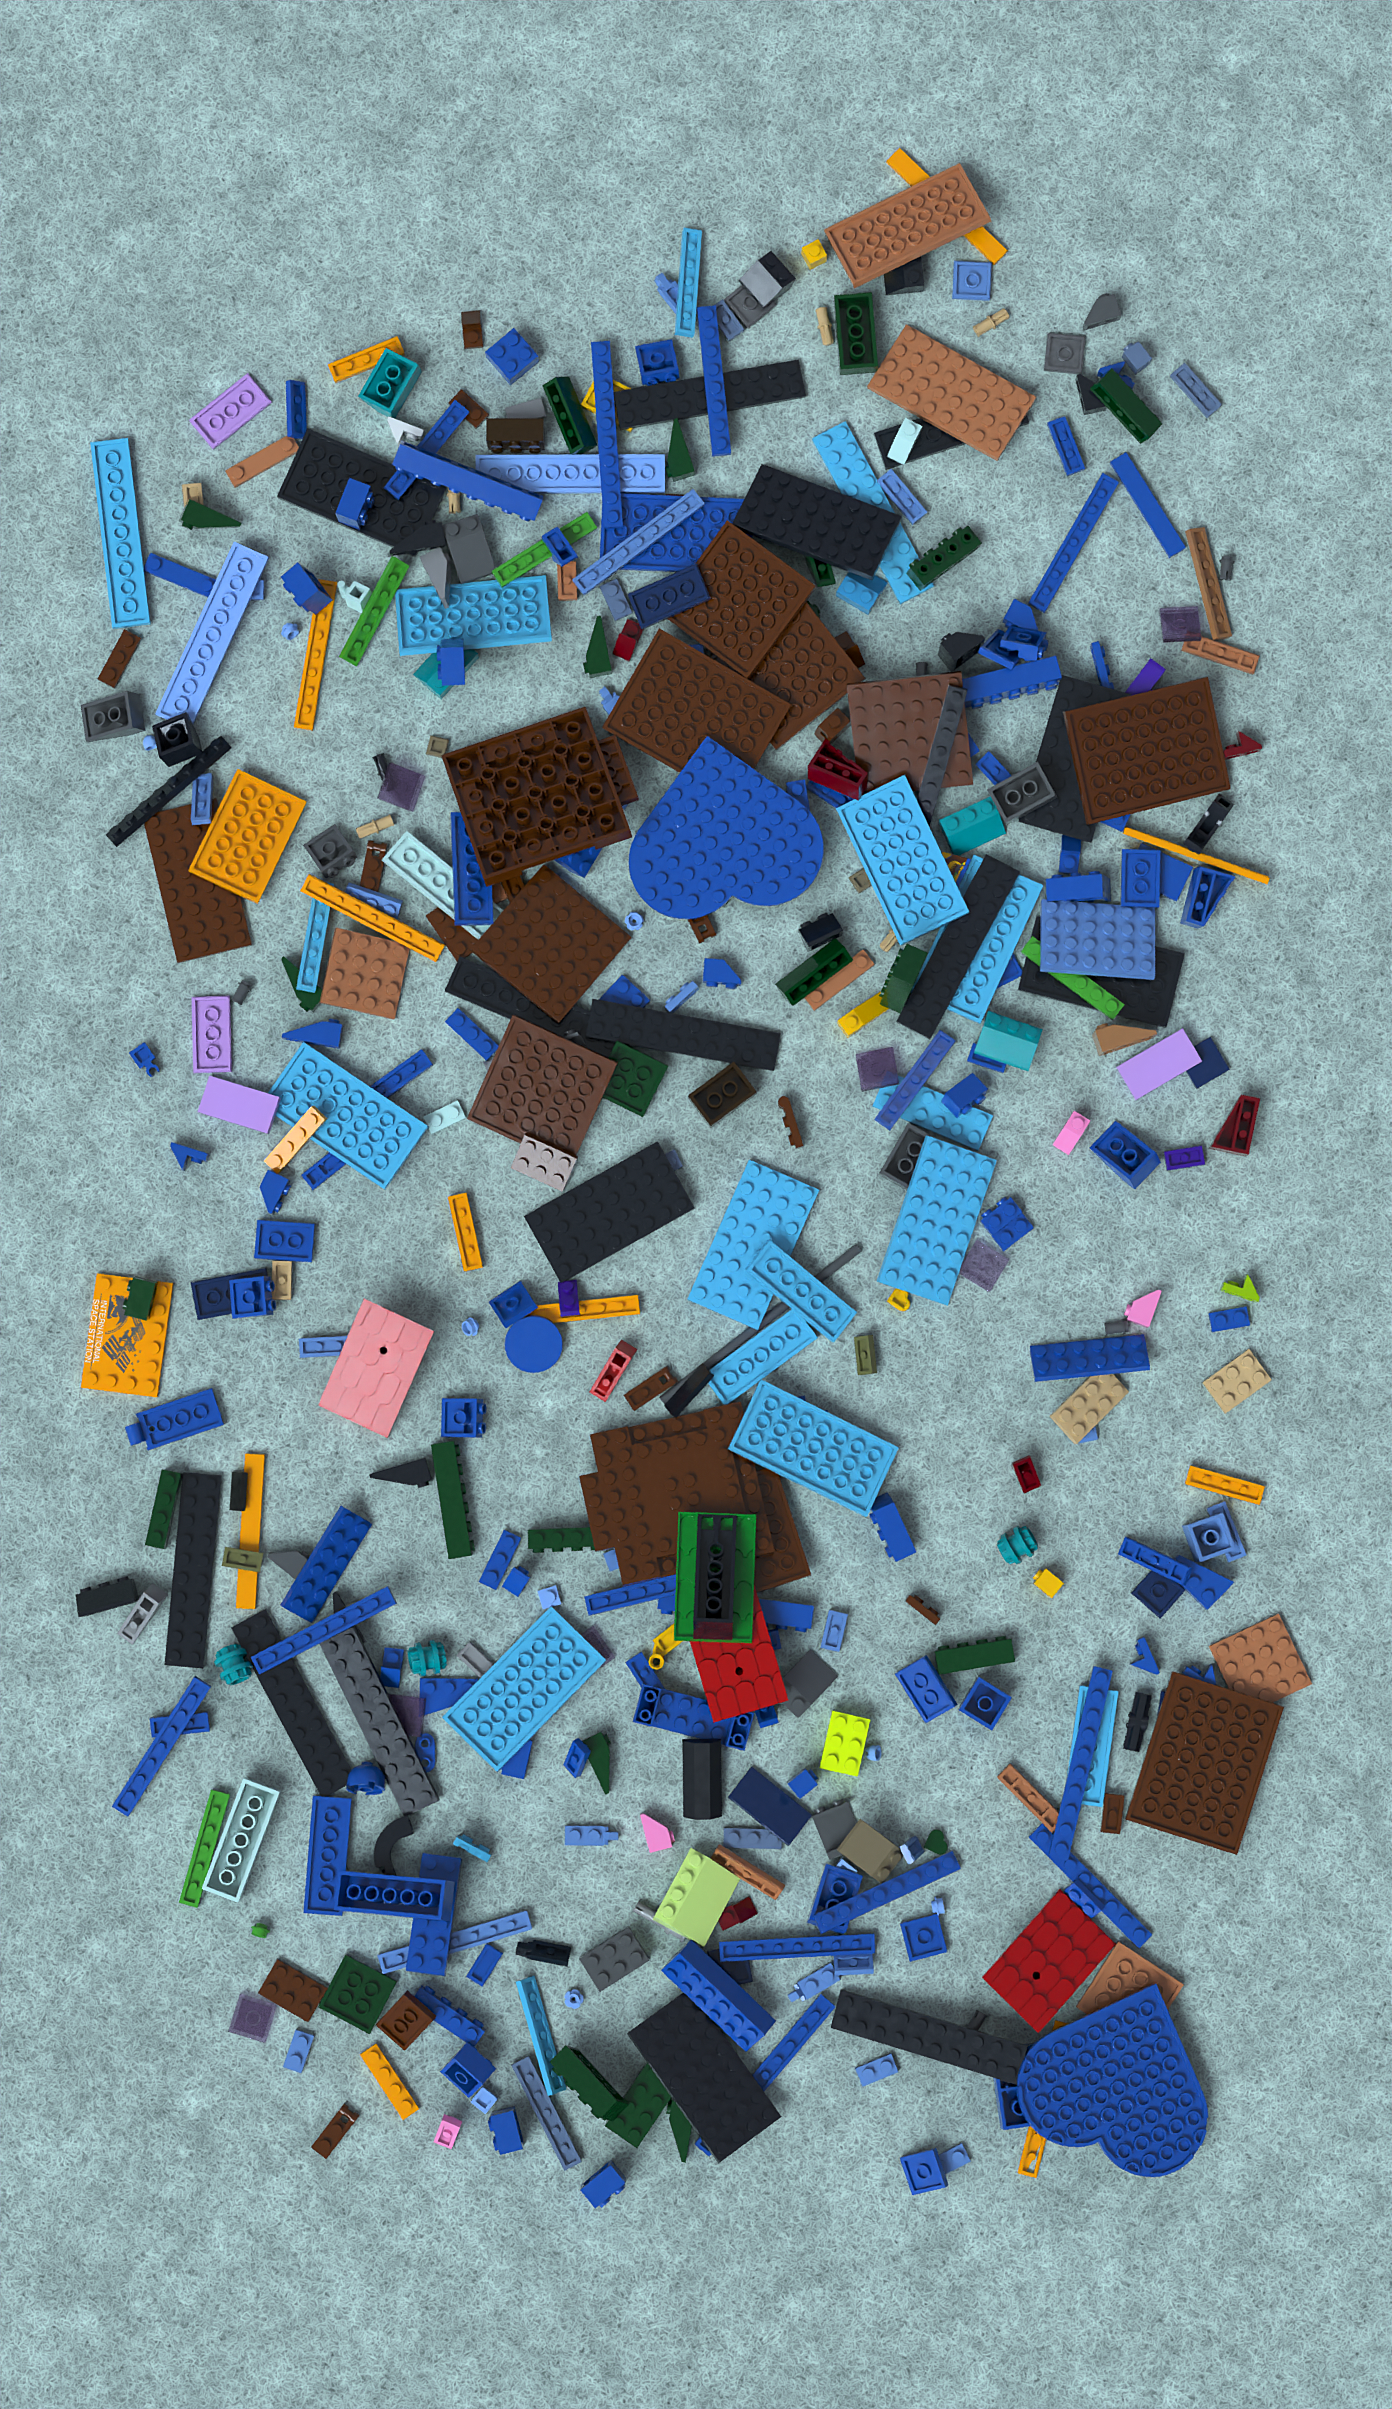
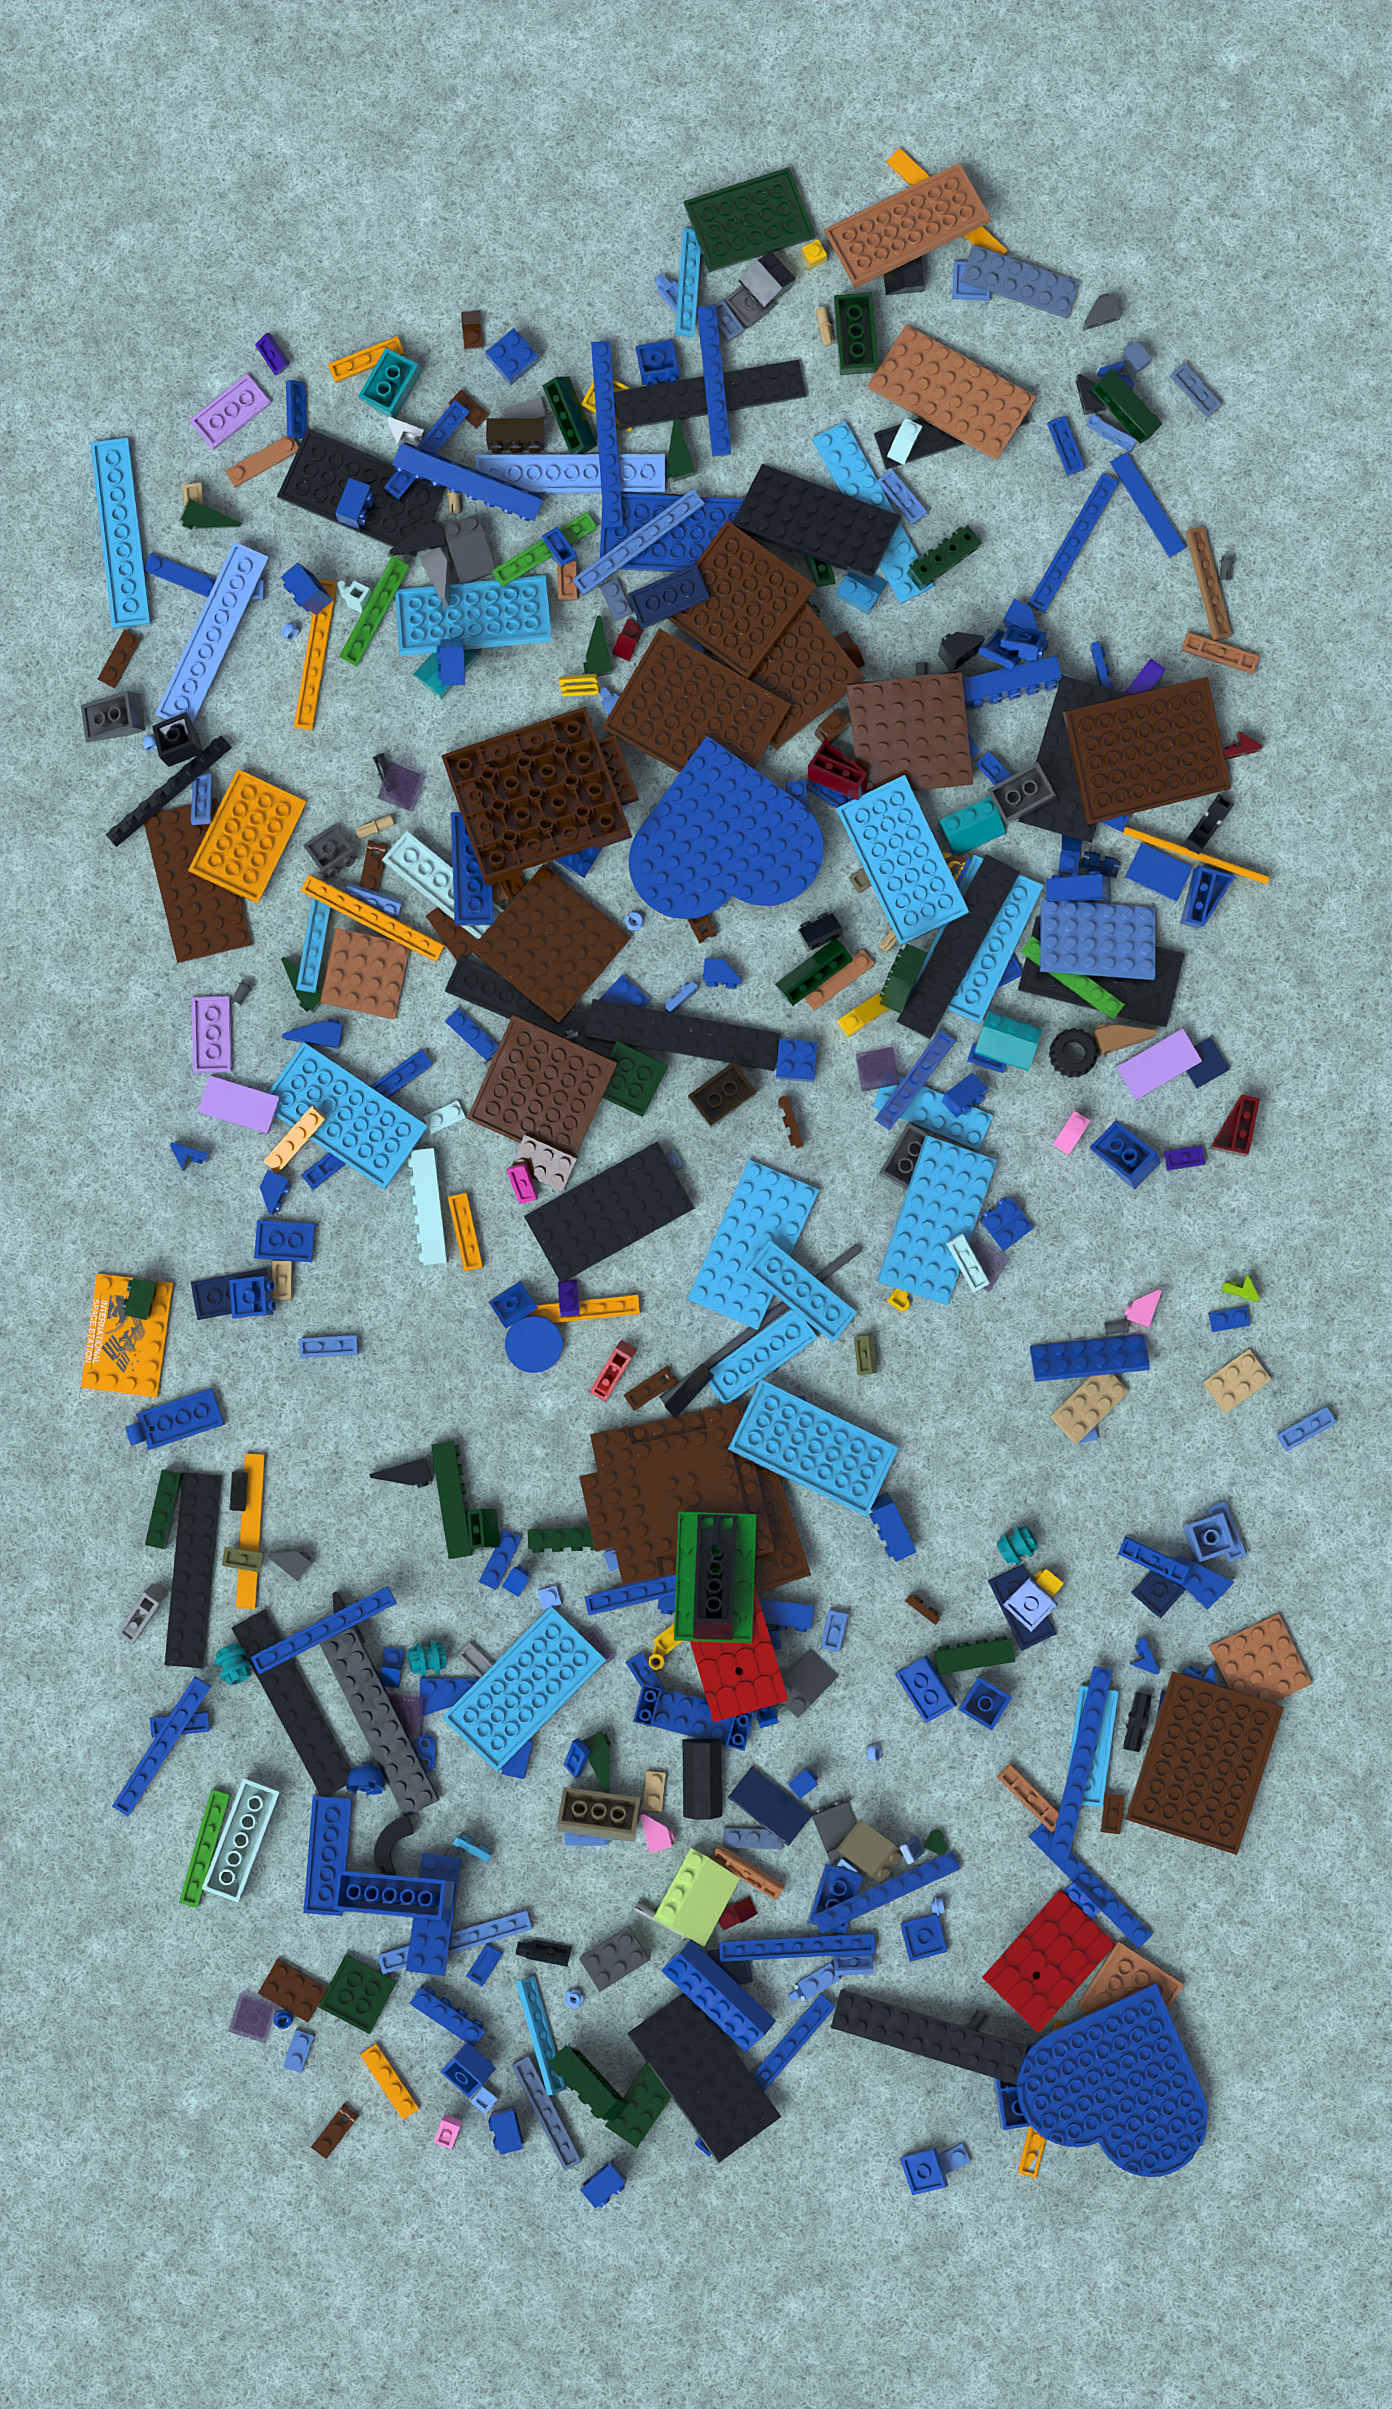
black slope [76,1576,139,1617] -> none
blue plate [129,1042,160,1077] -> none
bright green plate [251,1923,270,1938] -> none
blue plate [280,1506,372,1623] -> none
piece [318,1298,435,1438] -> none
reddish brown plate [376,1990,436,2051] -> none
dark tan tile [426,735,449,758] -> none
blue plate [441,1398,487,1438] -> none
light blue plate [462,1317,479,1336] -> none
dark green slope [666,2099,692,2163] -> none
neon yellow brick [819,1710,870,1777] -> none
medium blue plate [855,2053,898,2087] -> none
black plate [917,684,968,827] -> none
tan axle [973,309,1010,337] -> none
dark red slope [1011,1455,1041,1493] -> none
flat silver tile [1044,333,1085,374] -> none
blue plate [1120,849,1160,908] -> none
clear purple tile [1159,606,1201,643] -> none
light orange plate [1185,1465,1265,1505] -> none
none -> dark purple plate [255,333,290,376]
none -> blue plate [273,2010,293,2029]
none -> light aqua brick [408,1148,448,1266]
none -> dark green brick [467,1509,500,1550]
none -> dark pink plate [507,1163,539,1204]
none -> dark tan brick [557,1787,641,1842]
none -> yellow tile [558,674,600,697]
none -> tan plate [642,1771,666,1812]
none -> dark green plate [683,167,815,273]
none -> blue brick [776,1039,818,1082]
none -> light aqua tile [946,1233,990,1293]
none -> sand blue plate [960,245,1079,319]
none -> dark blue tile [988,1564,1056,1651]
none -> plate [1003,1577,1058,1631]
none -> black tyre [1049,1028,1099,1078]
none -> dark blue hinge [1080,850,1121,878]
none -> medium blue hinge [1086,414,1136,452]
none -> medium blue plate [1276,1406,1336,1452]

